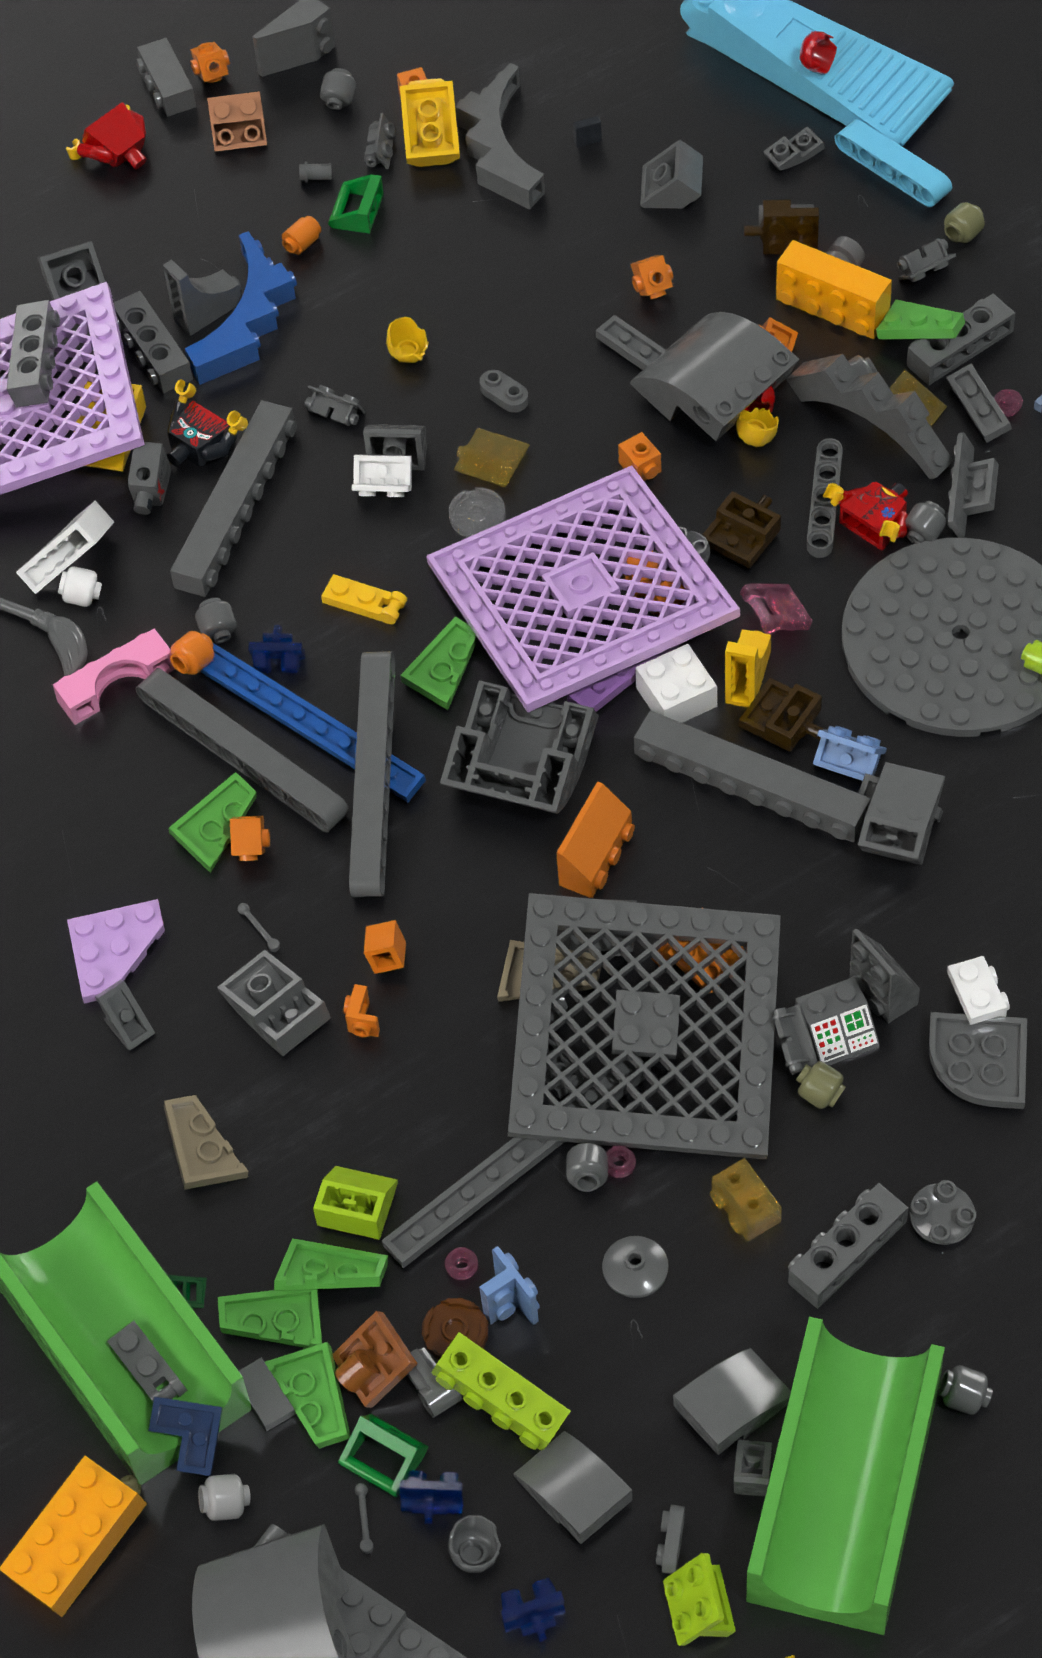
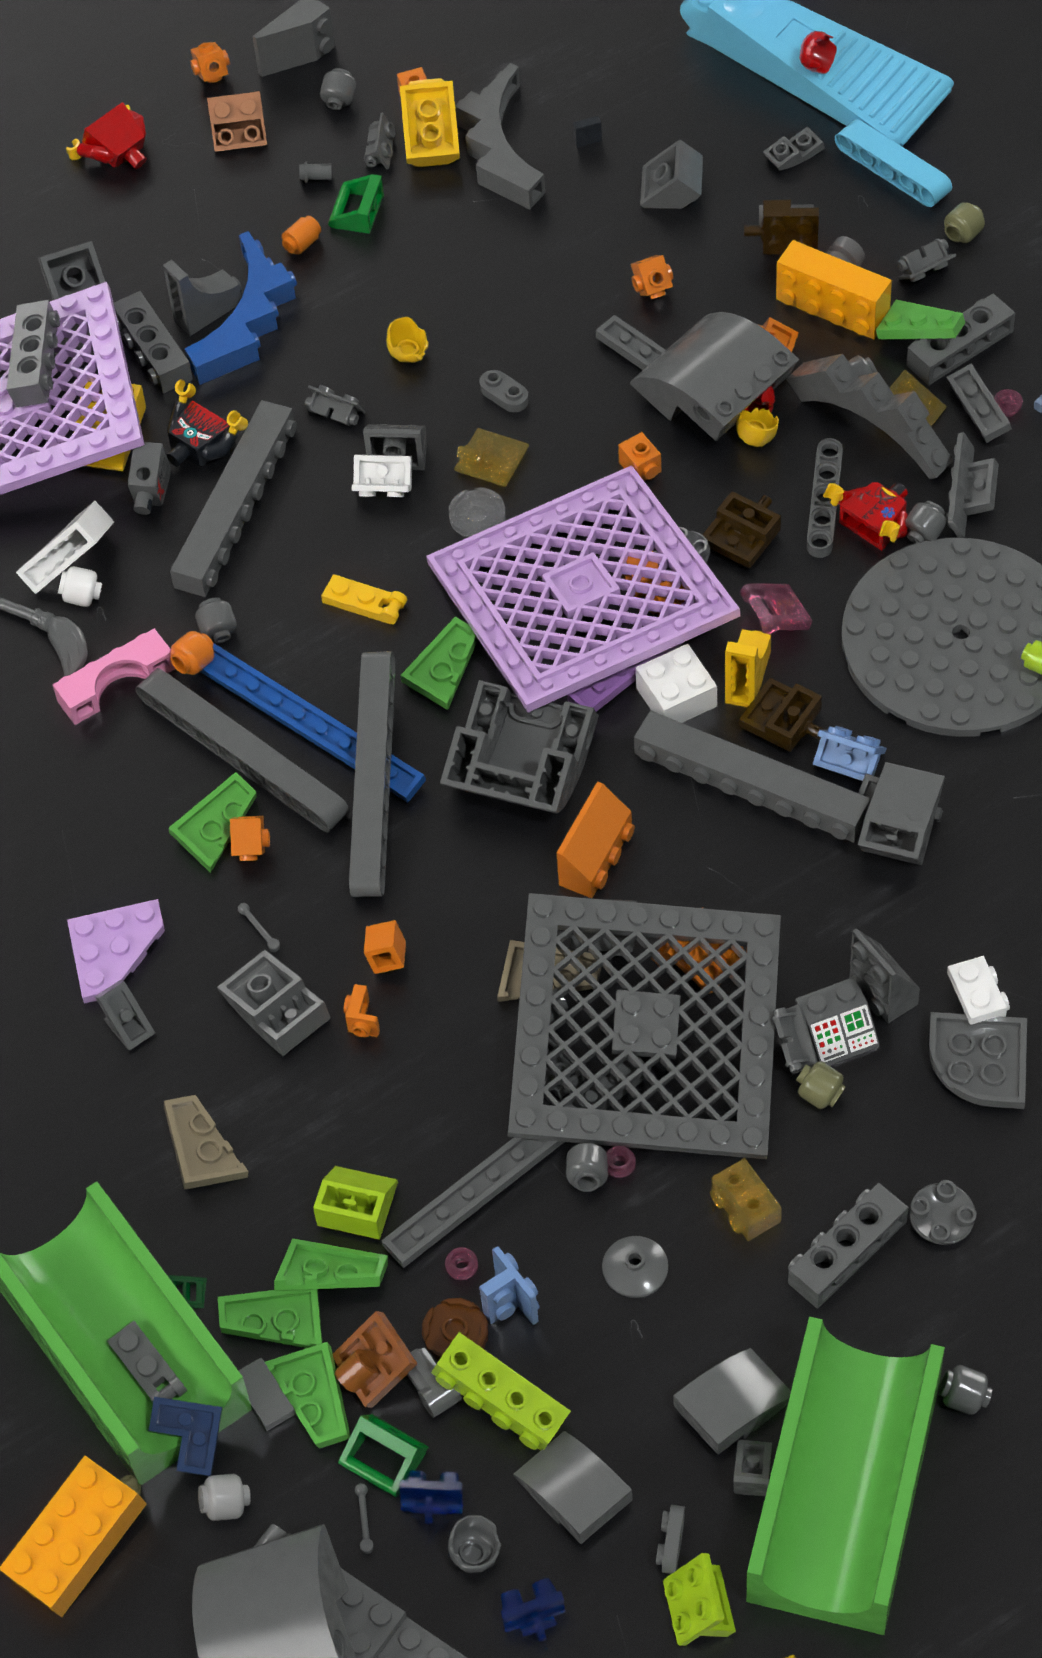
dark grey brick [136,38,196,117] -> none
clear blue hips [248,625,305,673] -> none

